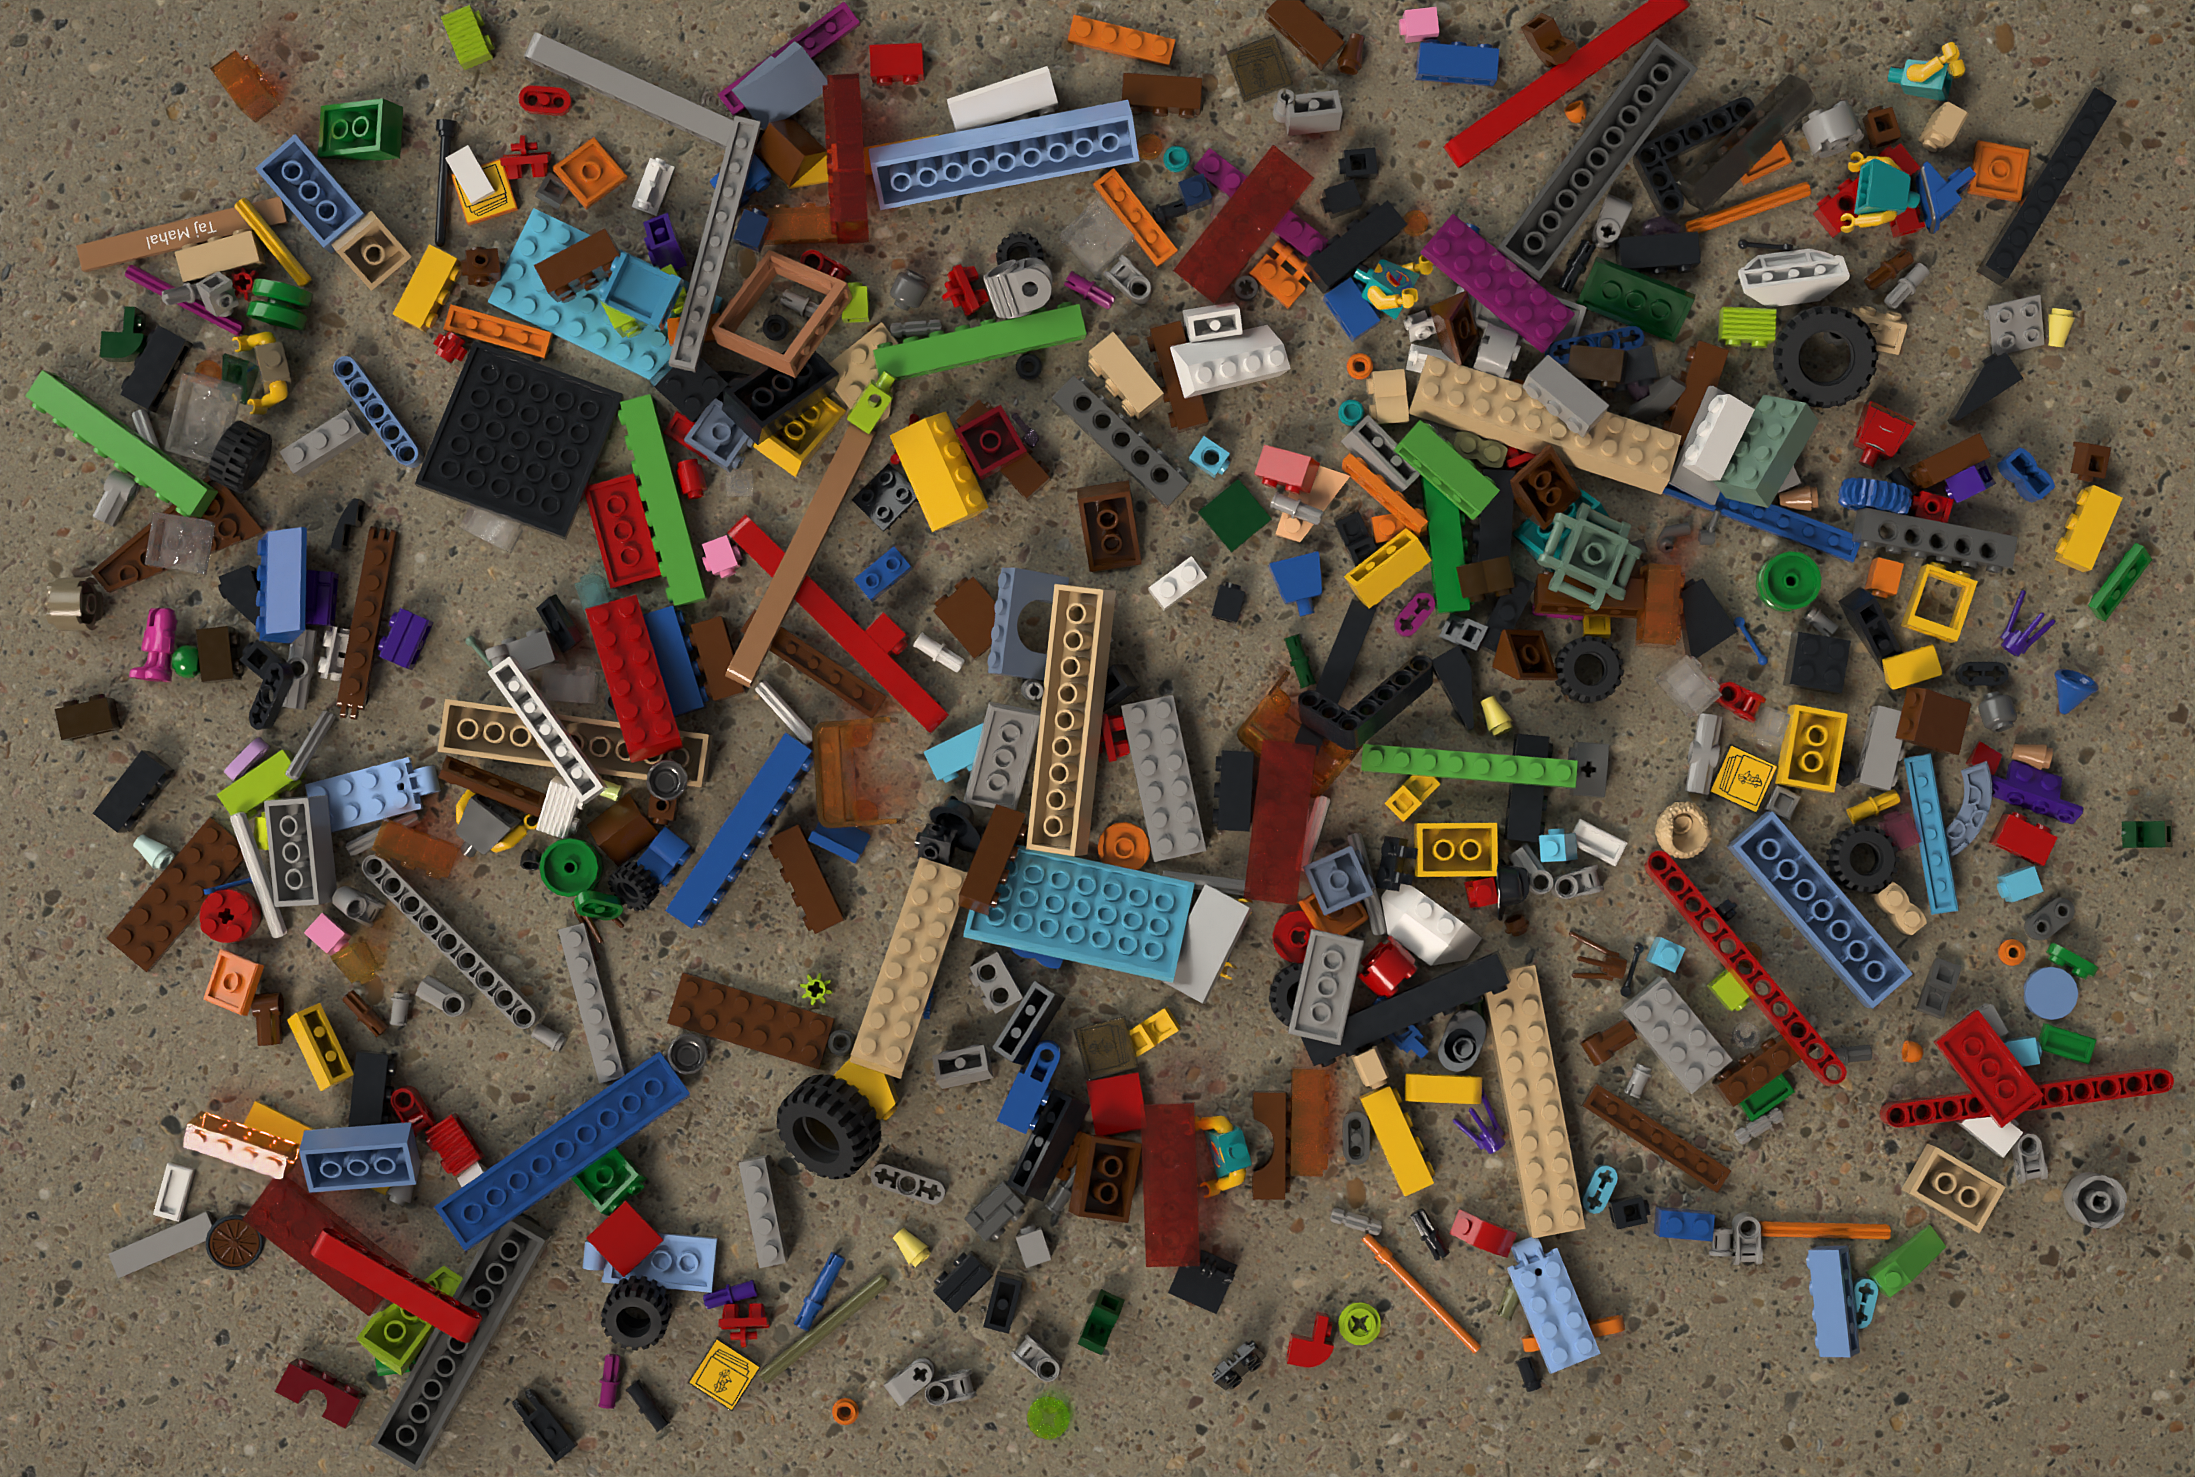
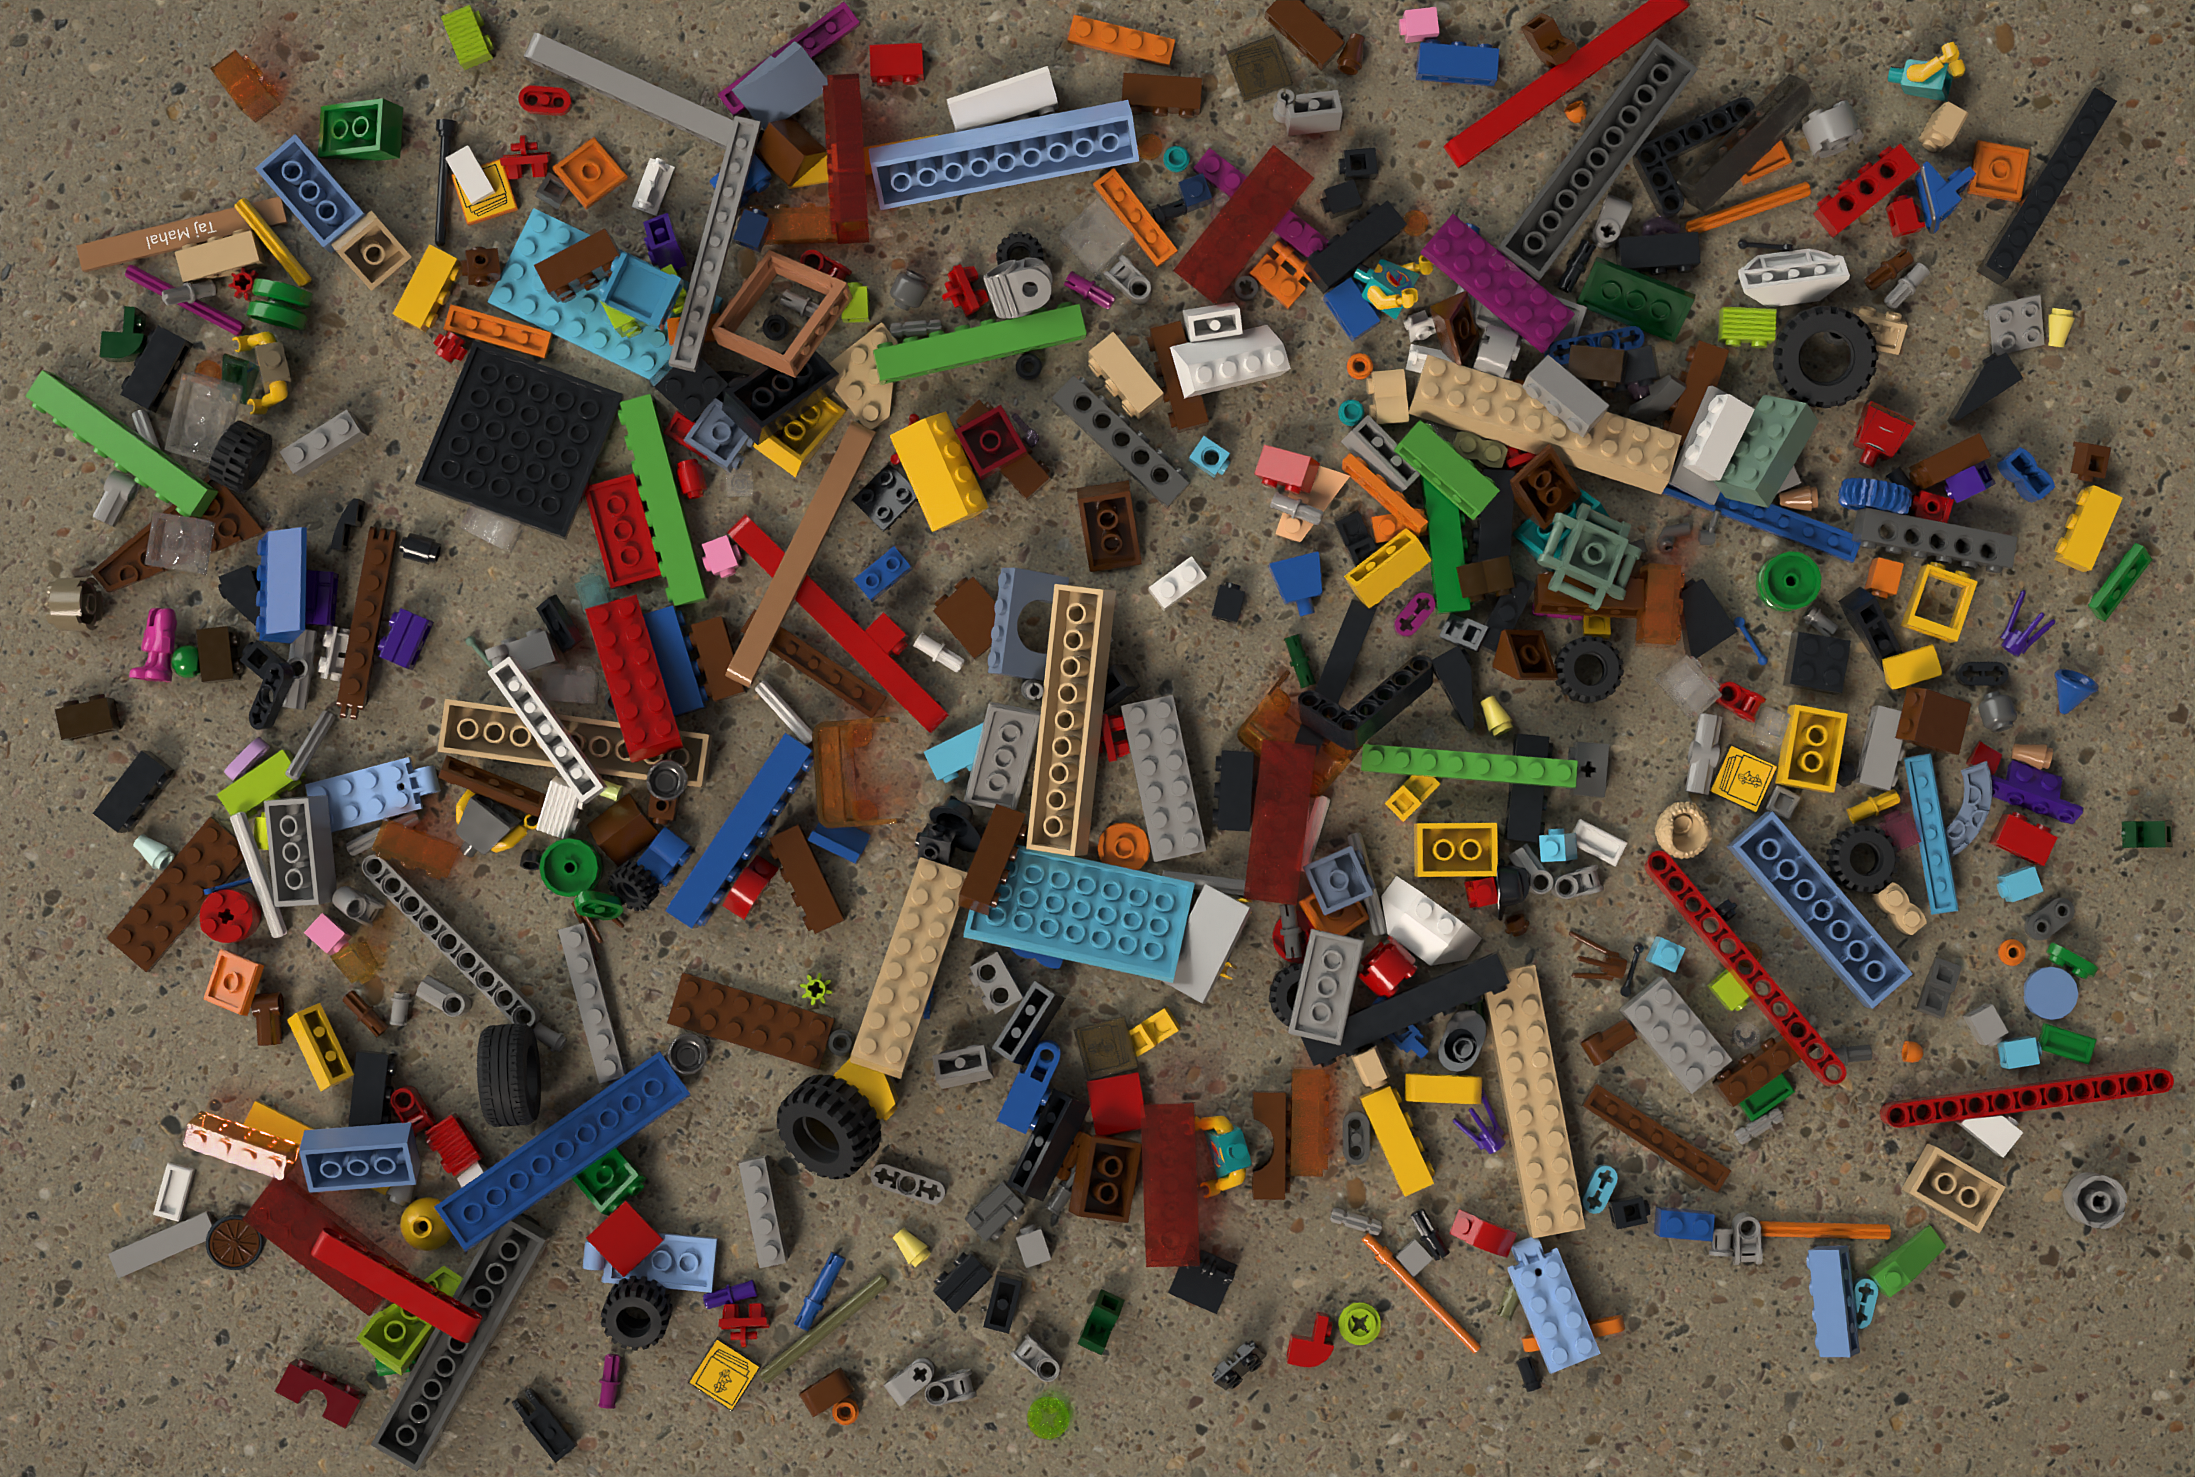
light grey brick [196,271,239,317] -> none
medium blue beam [333,356,424,468] -> none
black pin [626,1379,671,1433] -> none
lime torso [847,371,897,434] -> none
dark green tile [1198,479,1272,553] -> none
black plate [1376,836,1418,892] -> none
light grey pin [1624,1063,1652,1099] -> none
teal torso [1840,151,1920,233] -> none
reddish brown brick [1862,105,1902,150] -> none
red plate [1934,1009,2044,1128] -> none
light grey piece [2012,1130,2048,1184] -> none
none -> black brick [400,533,441,565]
none -> yellow piece [400,1197,452,1251]
none -> black tyre [477,1023,541,1127]
none -> red brick [722,855,779,920]
none -> reddish brown beam [798,1367,855,1417]
none -> dark grey pin [1279,903,1303,958]
none -> light grey tile [1395,1238,1433,1277]

